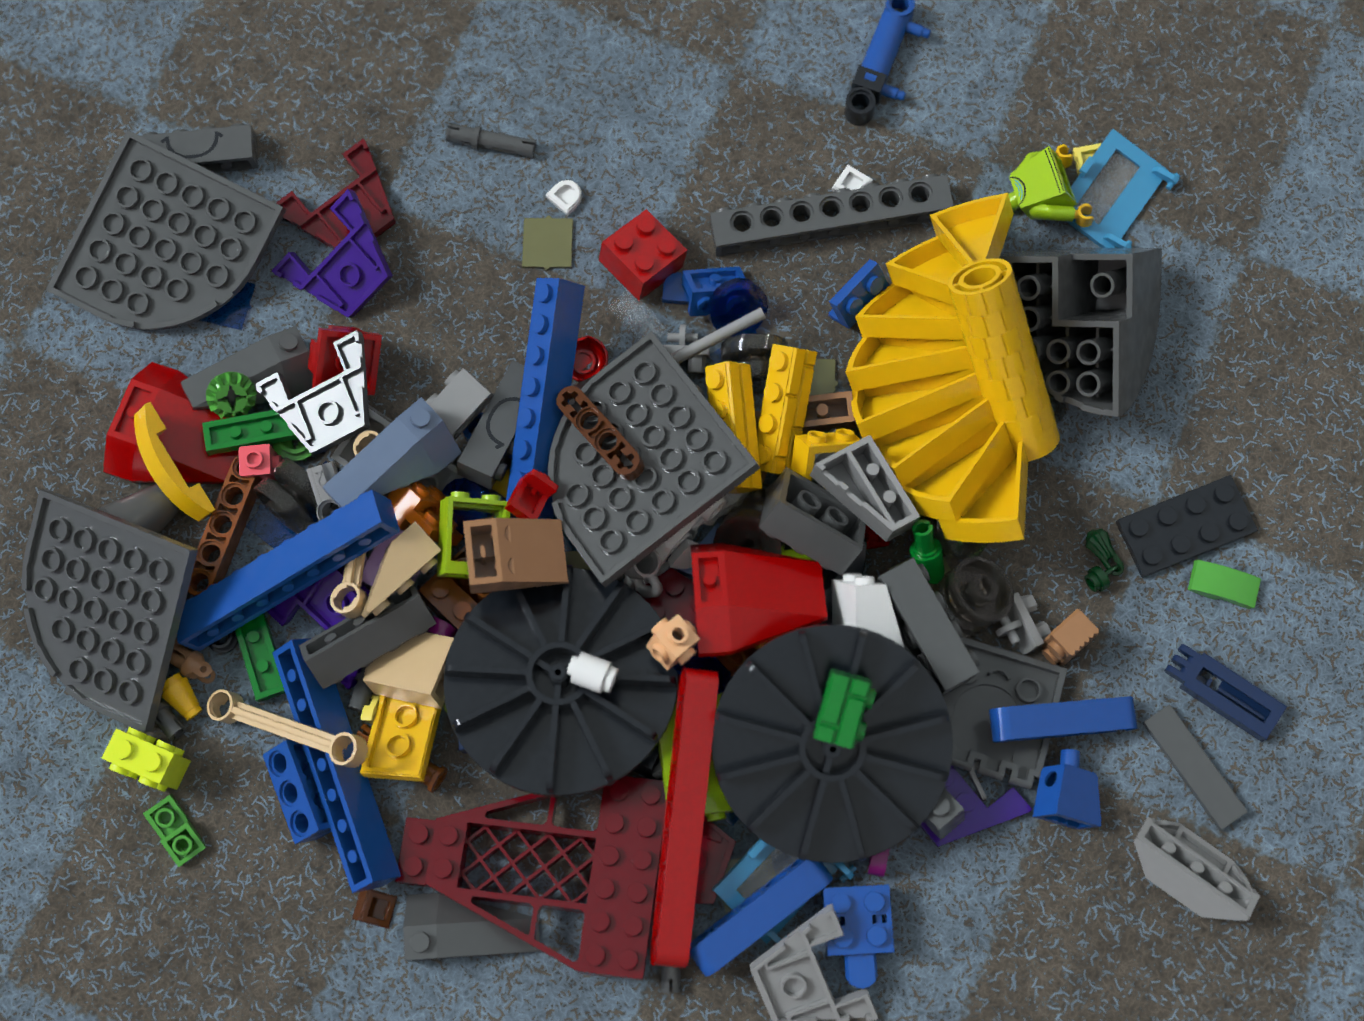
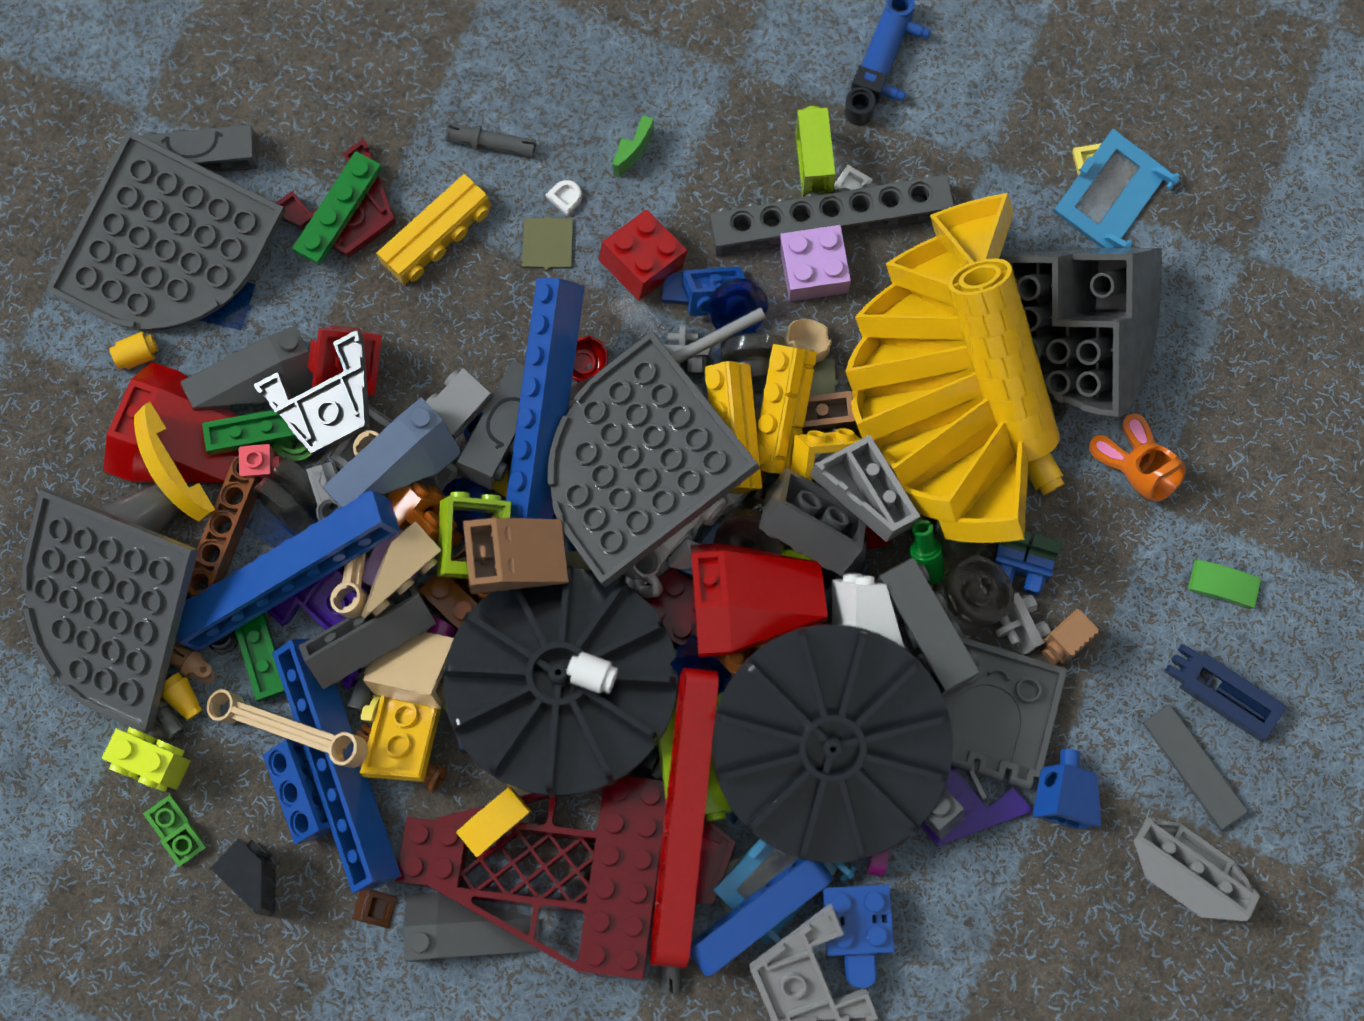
bright green gear [206,372,257,419] -> none
dark purple wing [272,189,393,318] -> none
red bracket [504,469,559,519] -> none
reddish brown beam [556,386,644,481] -> none
light nougat brick [646,614,700,671] -> none
green brick [813,669,876,749] -> none
blue bracket [829,259,889,329] -> none
blue beam [988,696,1138,743] -> none
lime torso [1008,144,1094,227] -> none
dark green piece [1084,529,1124,592] -> none
black plate [1116,475,1258,578] -> none
none -> yellow brick [109,331,159,370]
none -> black slope [210,838,276,917]
none -> green plate [292,151,383,266]
none -> yellow brick [376,174,491,286]
none -> yellow slope [456,786,531,857]
none -> bright green slope [612,115,654,177]
none -> lavender brick [779,225,851,302]
none -> tan hair [785,319,832,363]
none -> lime window [796,106,835,198]
none -> blue hips [992,531,1062,596]
none -> yellow brick [1028,452,1065,496]
none -> orange piece [1089,413,1186,502]

